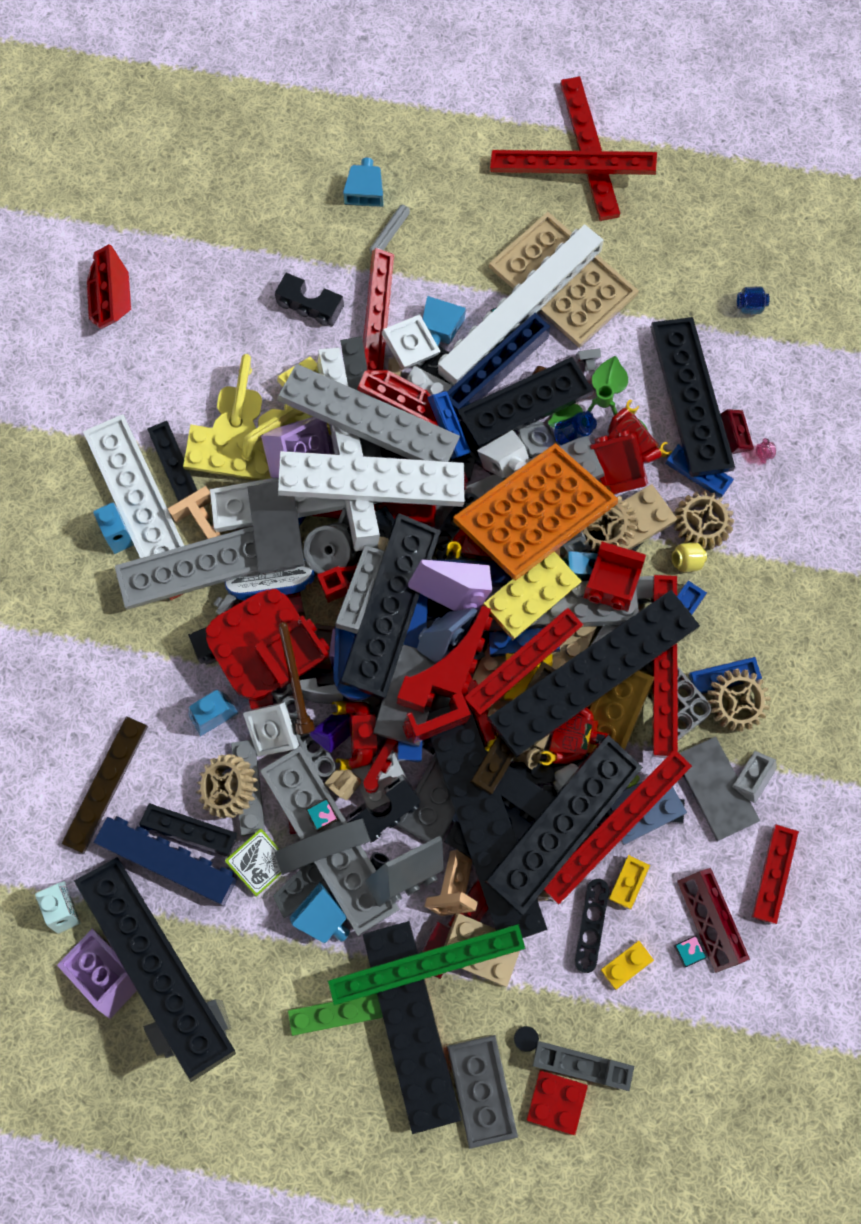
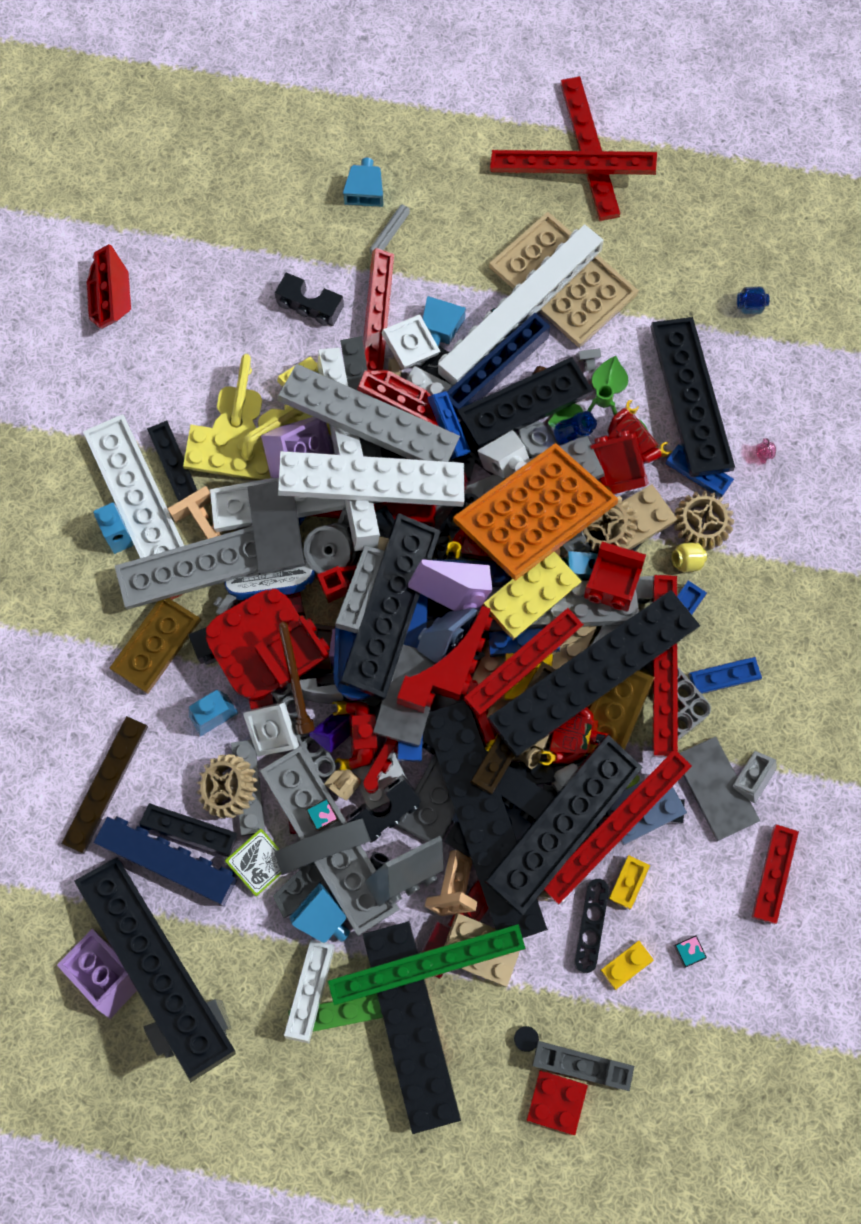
light aqua torso [35,881,81,934] -> none
red panel [402,692,471,744] -> none
flat silver tile [447,1035,518,1149] -> none
dark red fence [677,868,750,973] -> none
tan gear [707,669,771,732] -> none
dark red slope [721,409,754,454] -> none
none -> pearl gold plate [109,598,201,694]
none -> white plate [284,940,335,1044]

